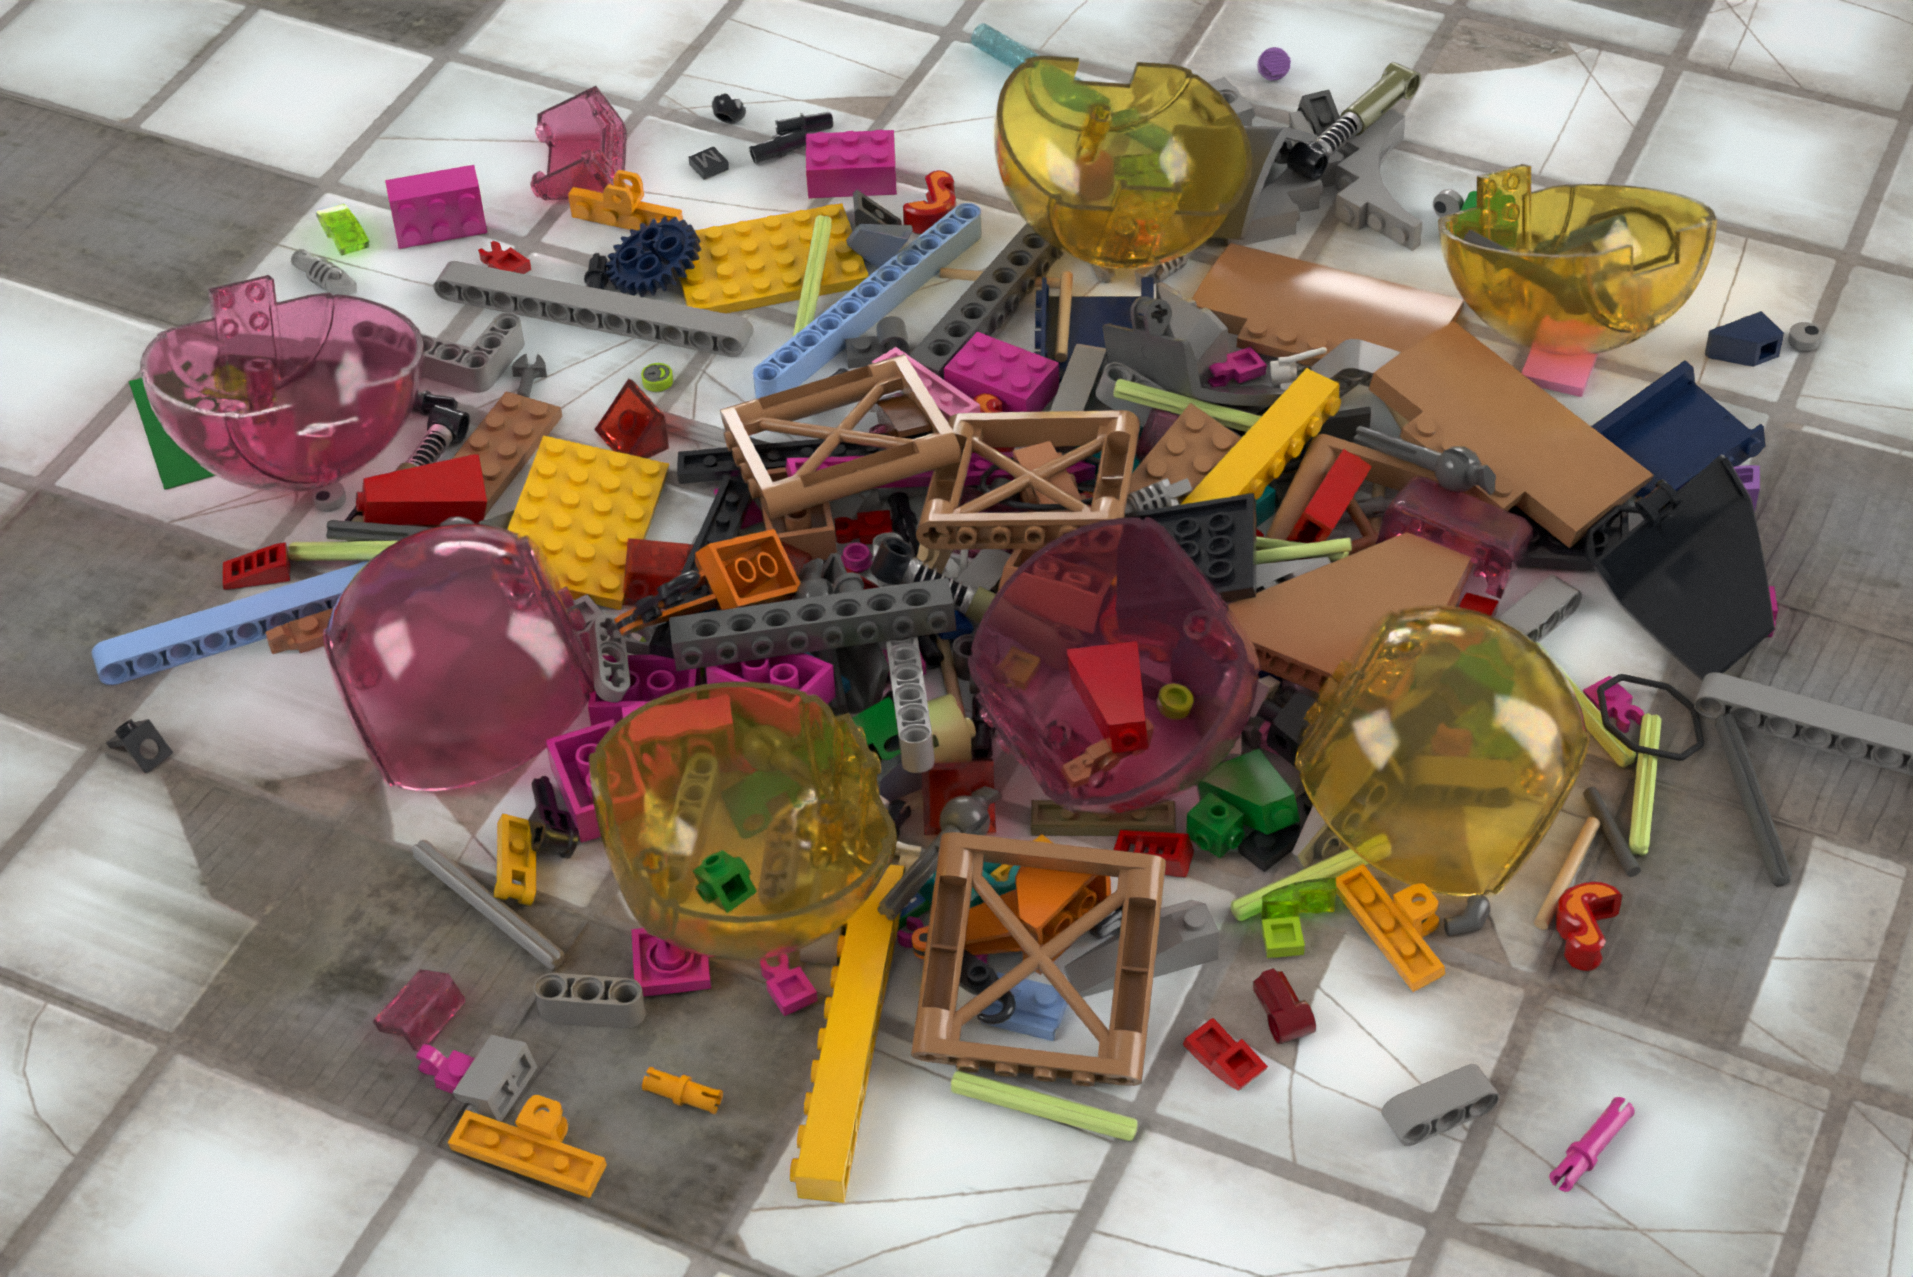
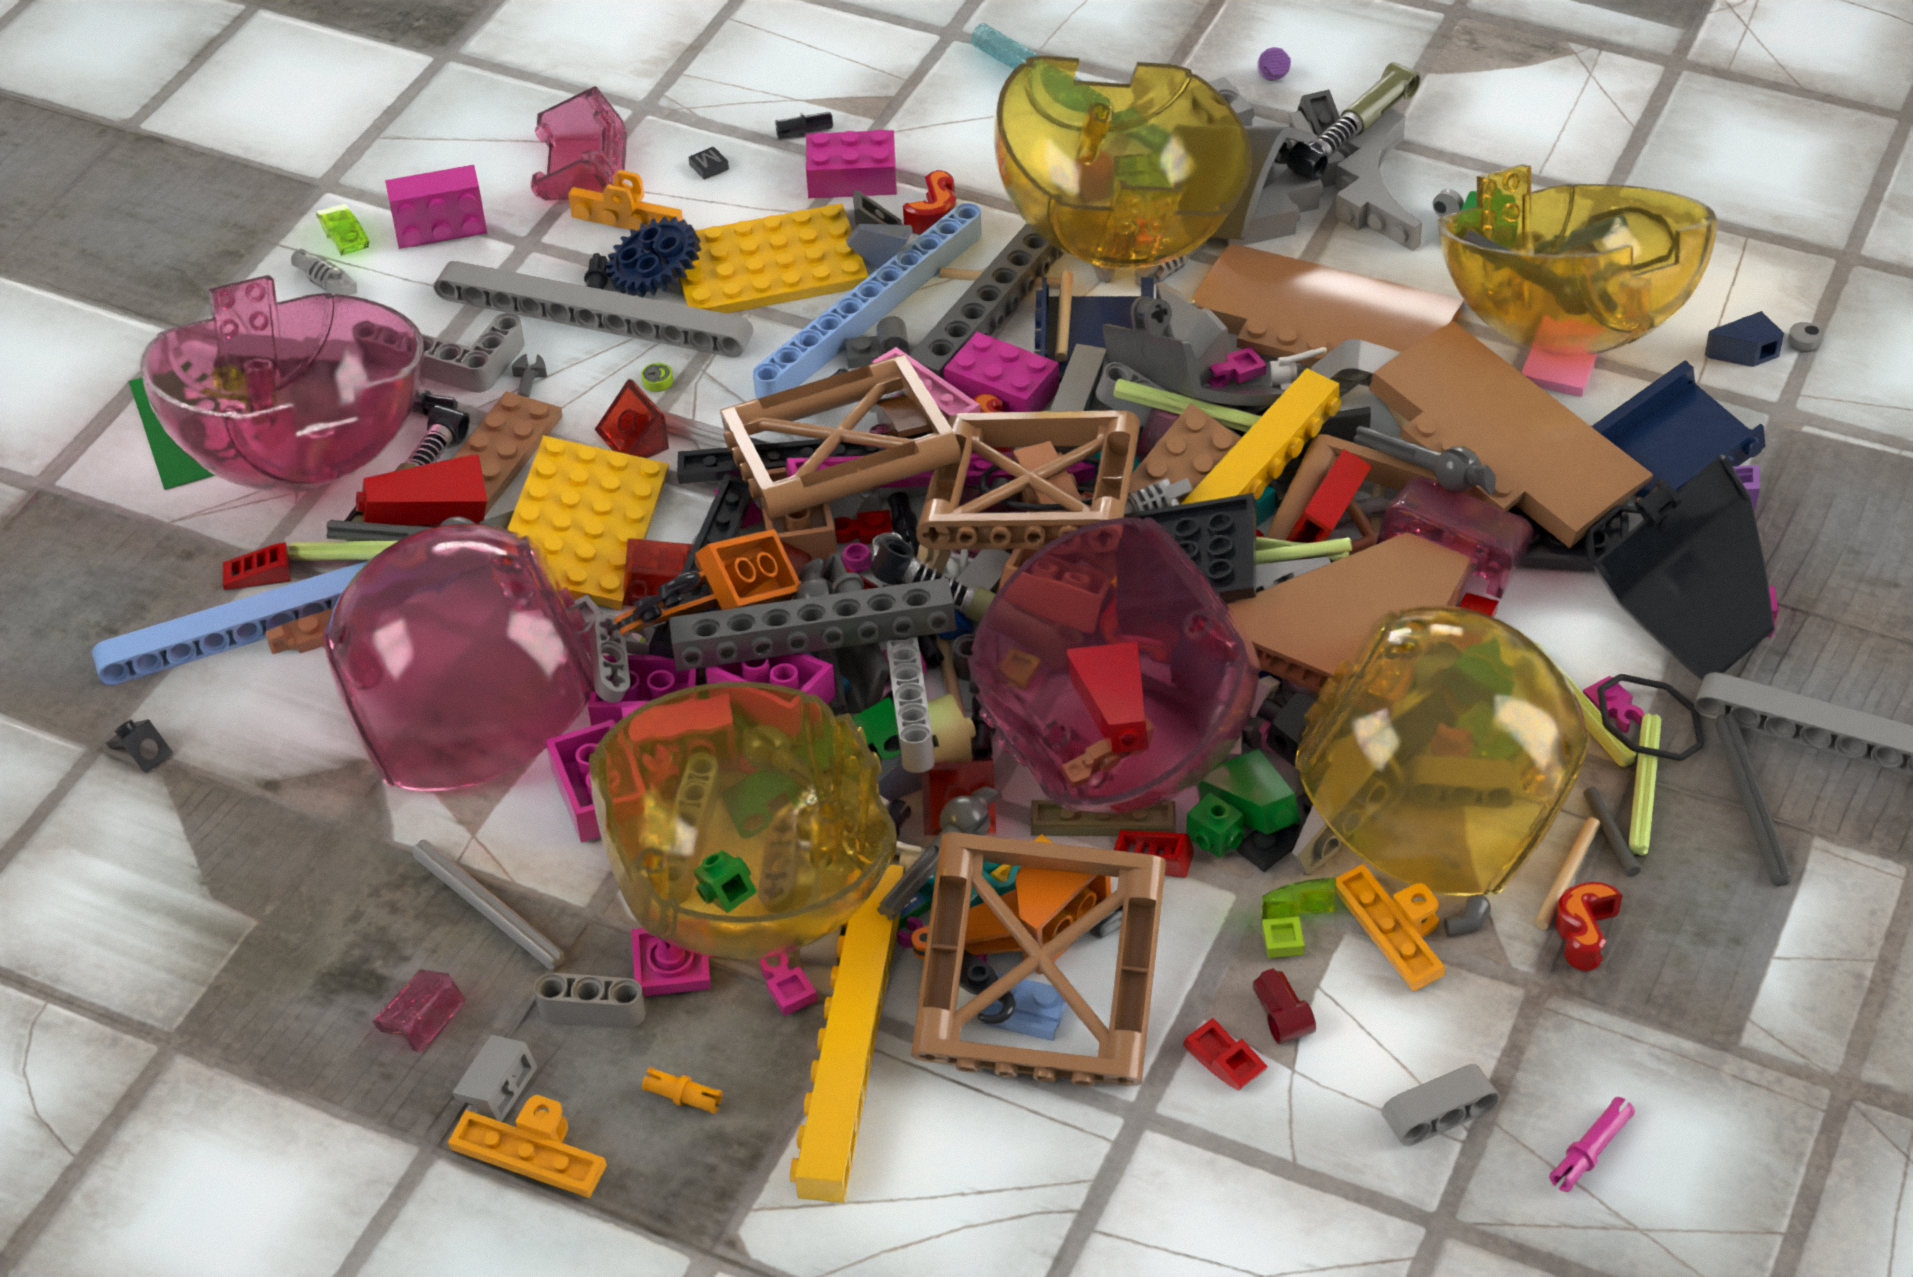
light grey tile [312,481,346,511] -> none
dark pink plate [416,1044,475,1094] -> none
red plate [478,241,532,274] -> none
yellow plate [494,813,536,906] -> none
black connector [528,775,578,859] -> none
black plate [712,93,746,124] -> none
black pin [749,127,807,164] -> none
yellowish green axle [793,215,832,336] -> none
yellowish green axle [951,1070,1138,1141] -> none
light grey wedge [1064,900,1219,998] -> none
lime tile [1156,683,1194,719] -> none
yellowish green axle [1231,834,1393,921] -> none
light grey beam [1493,575,1582,654] -> none

